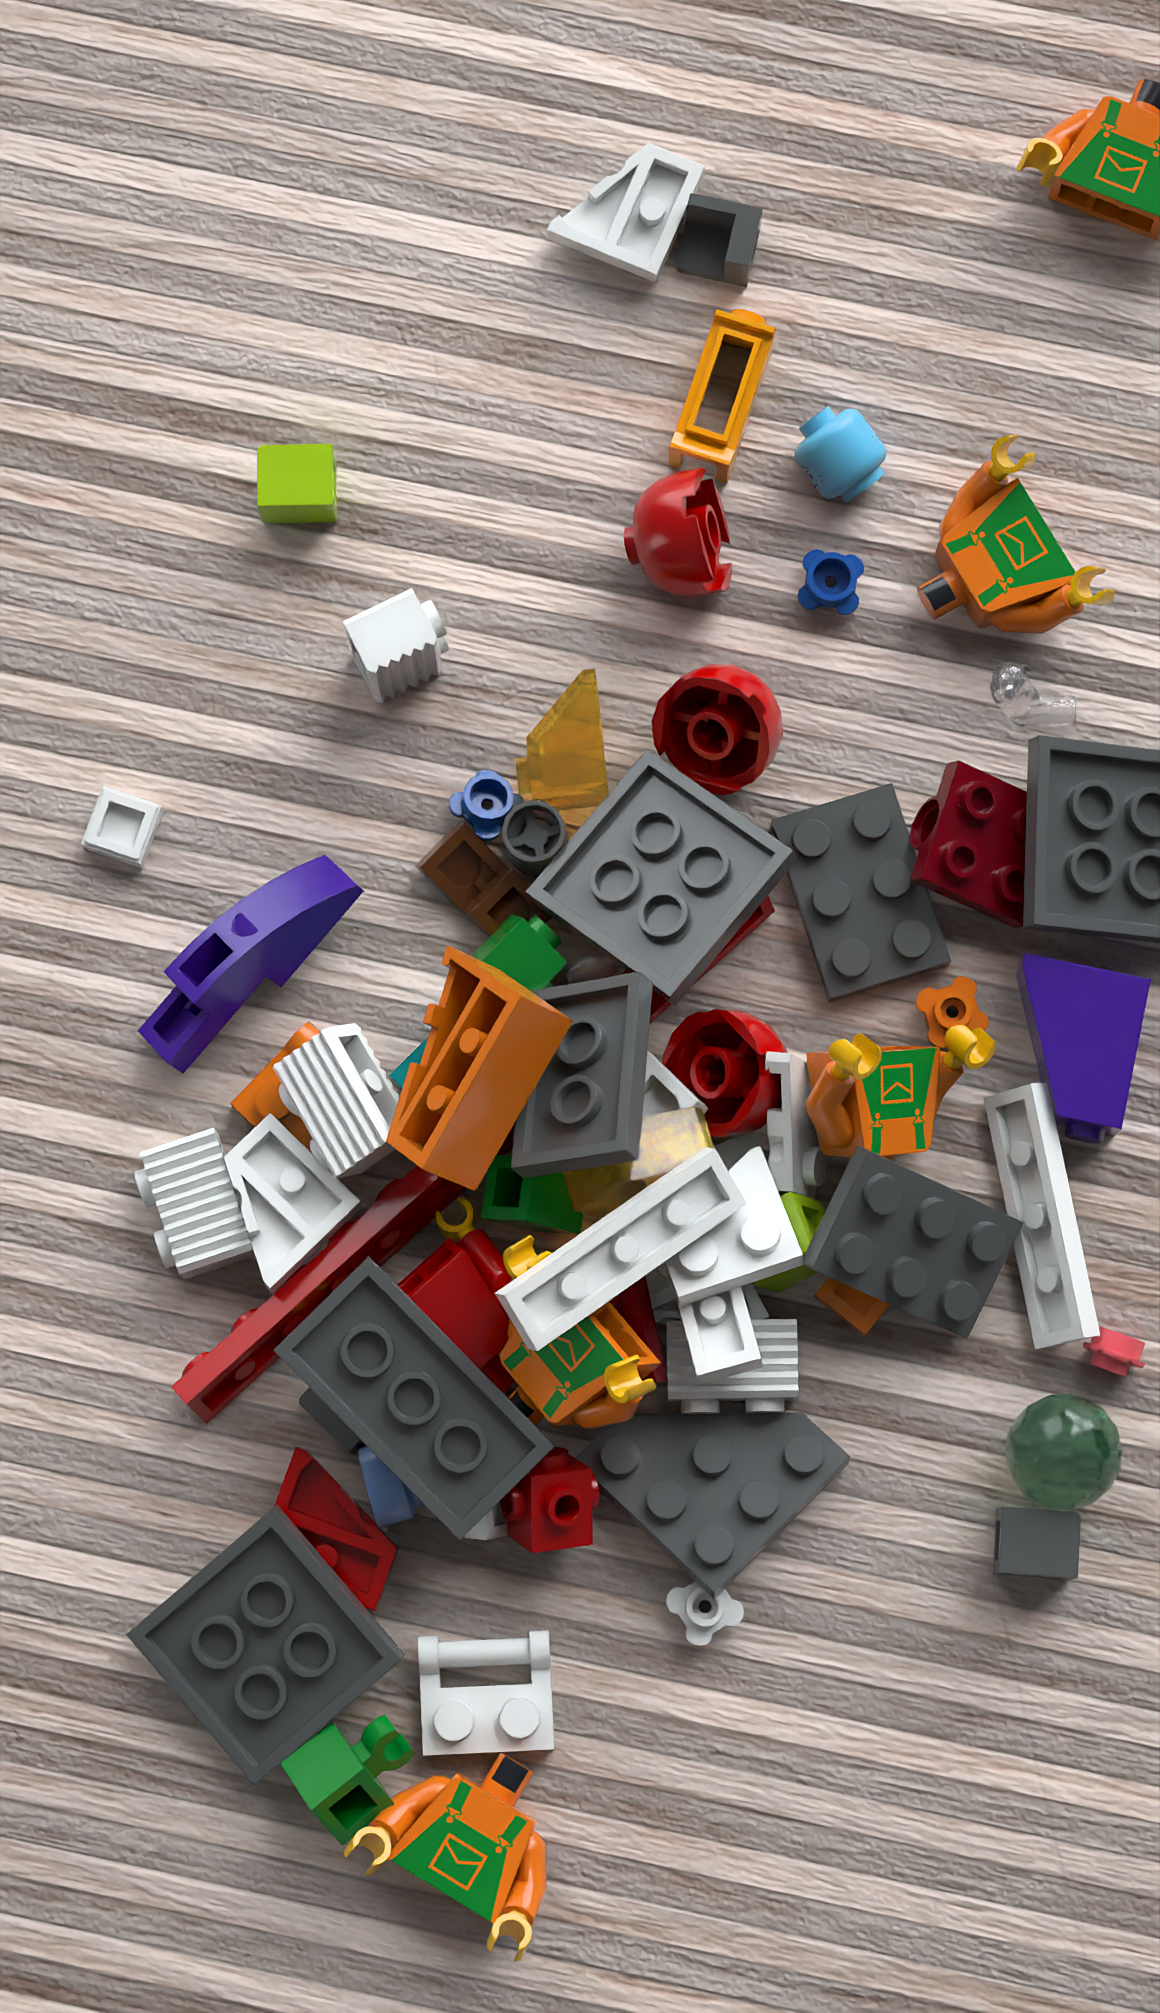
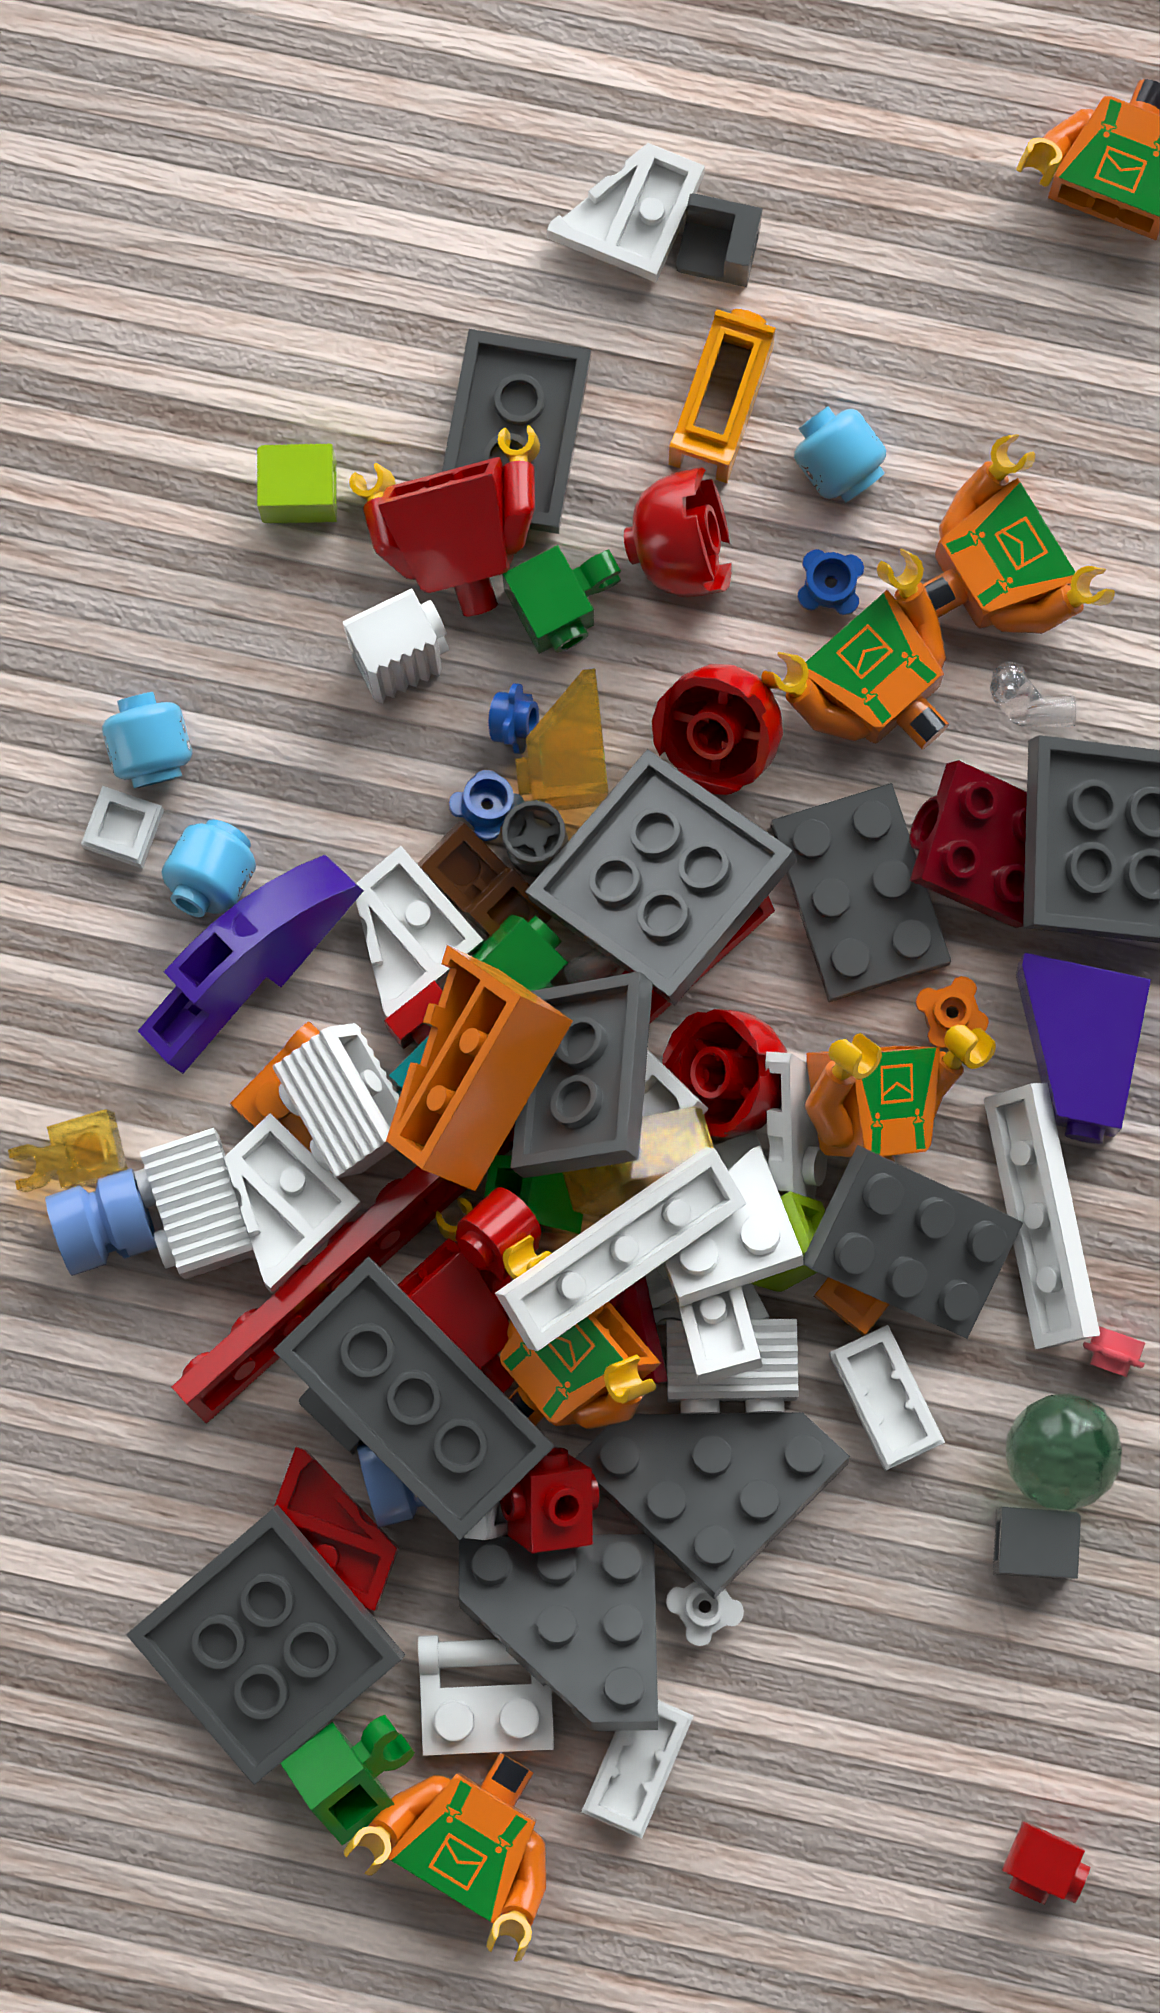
none -> clear yellow plate [8,1109,128,1193]
none -> medium blue wheel [45,1168,157,1276]
none -> medium azure head [102,692,192,789]
none -> medium azure head [161,819,256,917]
none -> red torso [349,425,540,617]
none -> white wing [356,846,484,1018]
none -> red plate [384,981,443,1050]
none -> dark grey plate [442,329,591,534]
none -> red plate [455,1187,541,1281]
none -> dark grey plate [459,1534,658,1731]
none -> blue plate [488,683,539,754]
none -> green brick [502,545,621,654]
none -> white plate [581,1700,694,1839]
none -> torso [761,549,949,750]
none -> white plate [829,1325,945,1471]
none -> red plate [1002,1821,1091,1905]

